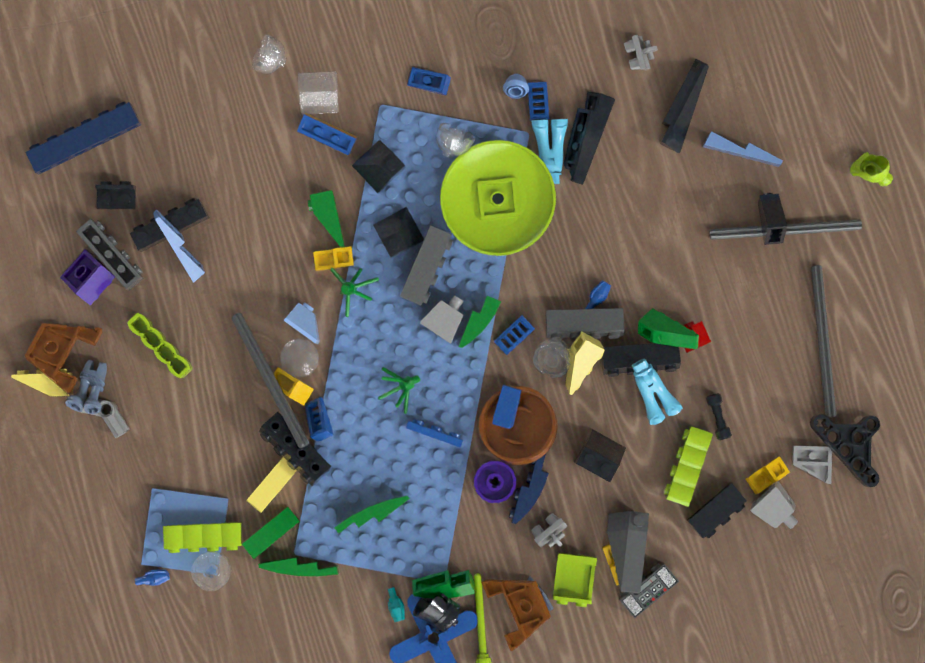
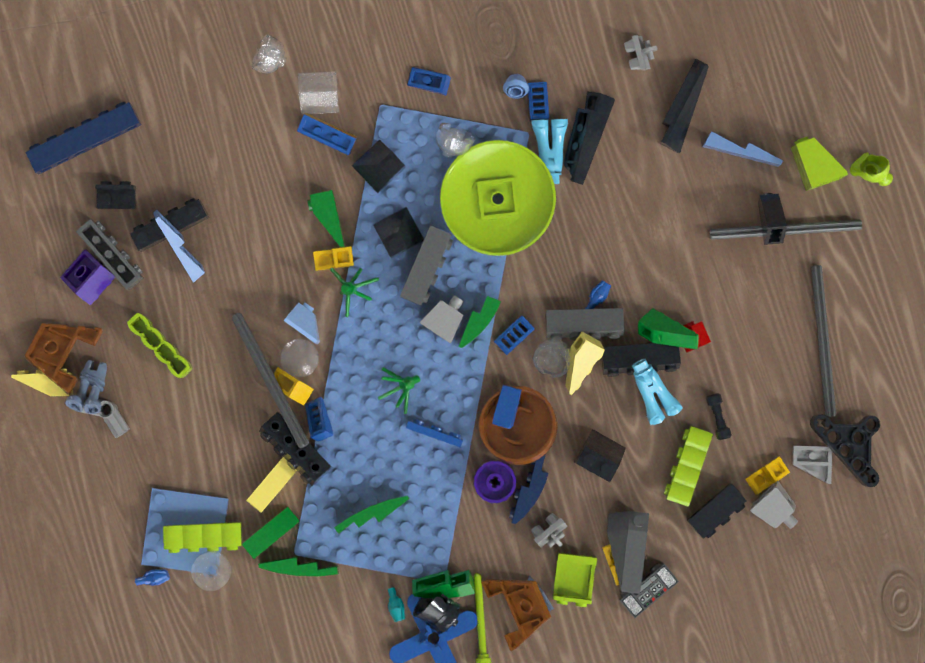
none -> lime slope [791,136,848,191]

